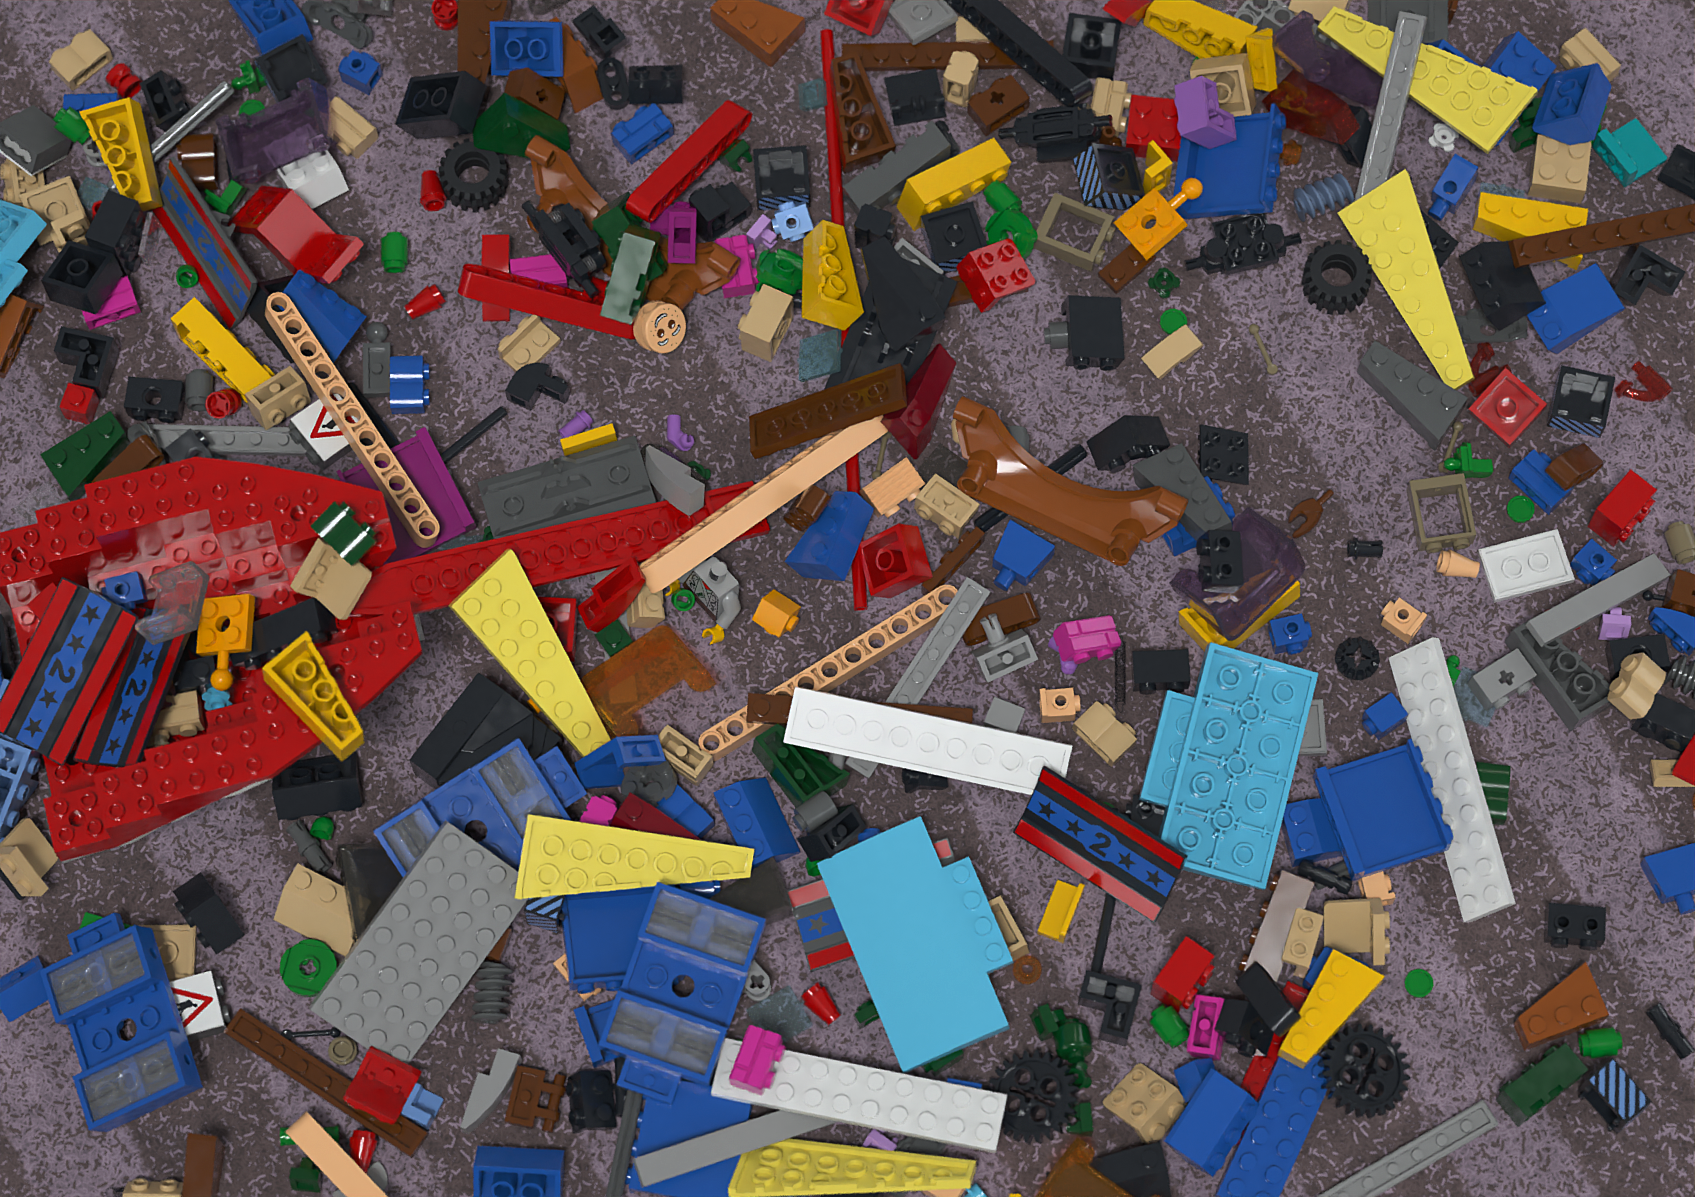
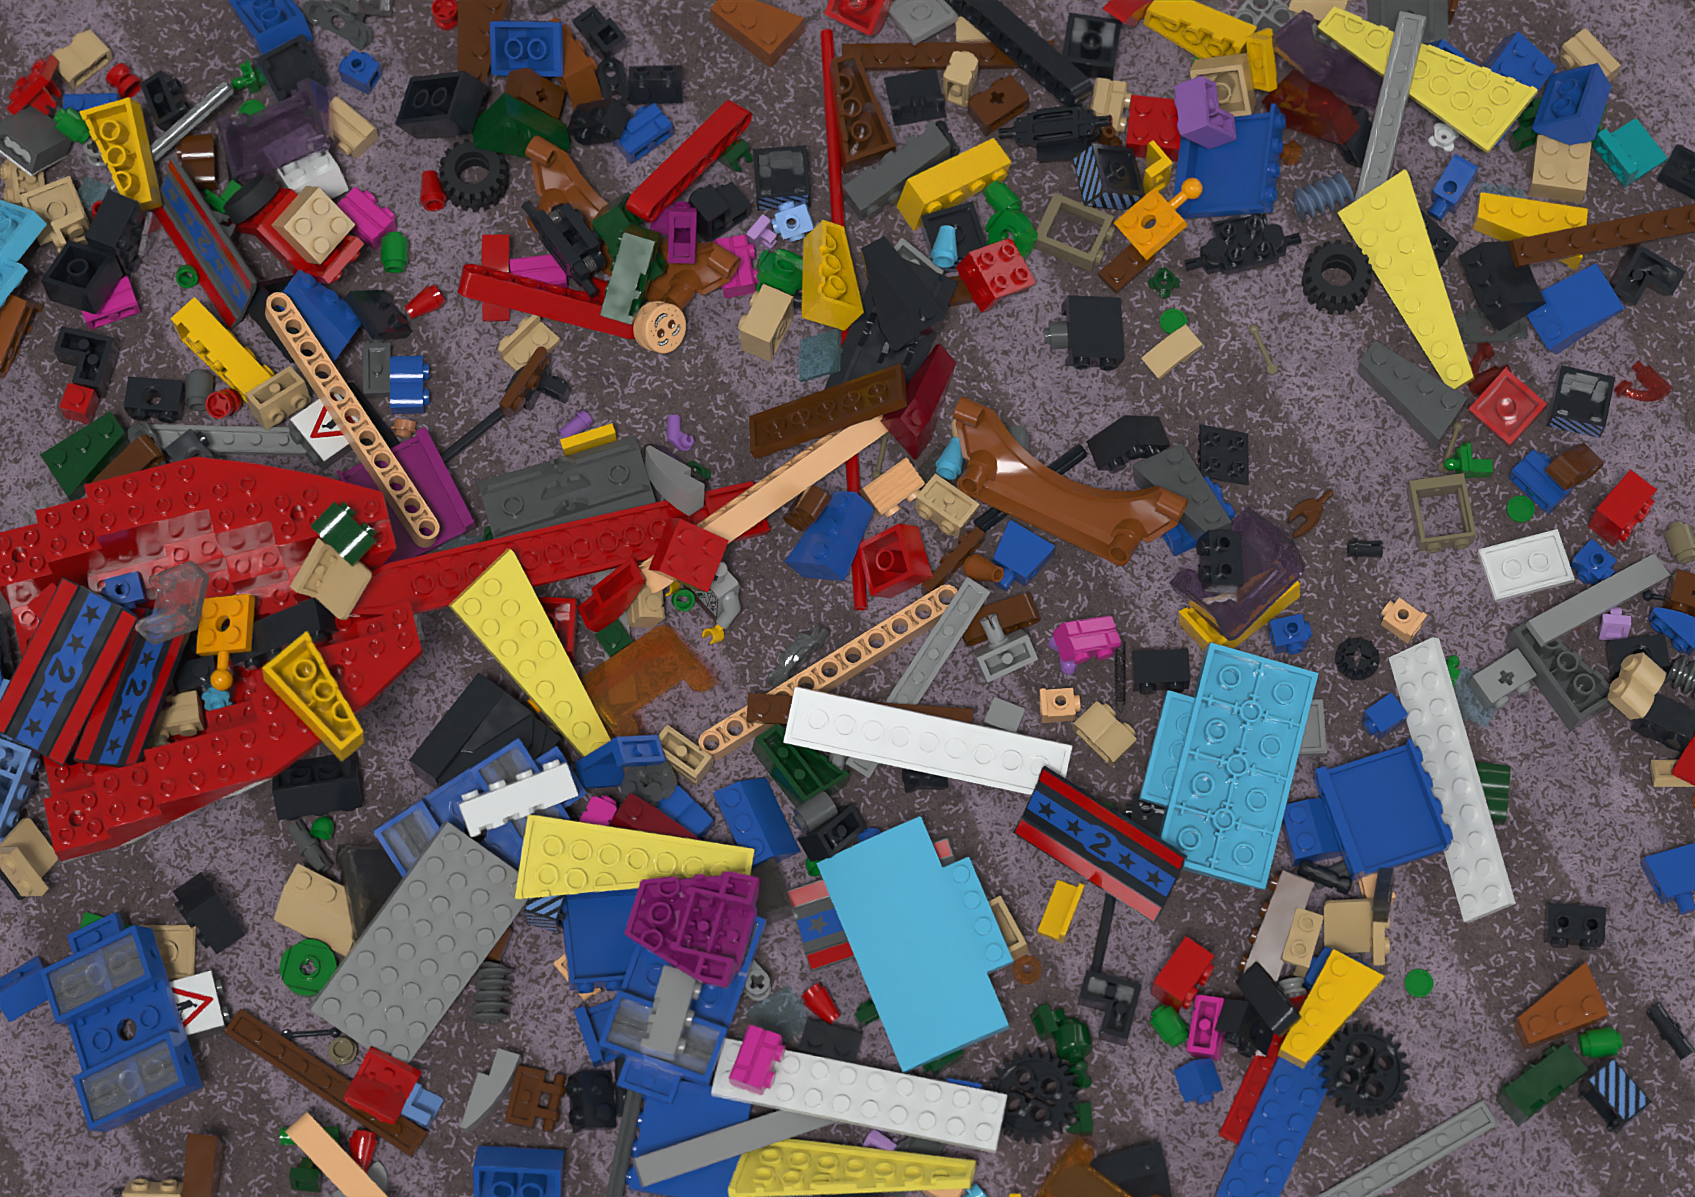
light orange brick [752,589,801,637] -> none
clear light blue tile [798,78,827,111] -> none
black brick [854,204,897,250] -> none
tan bracket [1103,1064,1188,1145] -> none
blue slope [1164,1068,1260,1177] -> none
light nougat cone [1436,549,1480,578] -> none
none -> red plate [6,54,62,115]
none -> black tyre [223,173,279,225]
none -> tan brick [271,186,355,264]
none -> dark pink brick [336,187,397,250]
none -> black plate [344,290,413,340]
none -> nougat plate [390,418,417,438]
none -> white wedge [457,759,578,837]
none -> reddish brown hinge [499,346,549,418]
none -> black brick [566,97,631,146]
none -> magenta wedge [624,871,760,989]
none -> light grey wedge [640,965,702,1062]
none -> red brick [648,518,729,592]
none -> dark grey piece [766,624,829,689]
none -> black bracket [798,1019,863,1064]
none -> medium azure cone [931,225,958,268]
none -> medium azure cone [935,437,963,480]
none -> dark orange cone [963,554,1004,583]
none -> light grey bush [1279,977,1307,998]
none -> clear smoke beam [1373,868,1394,923]

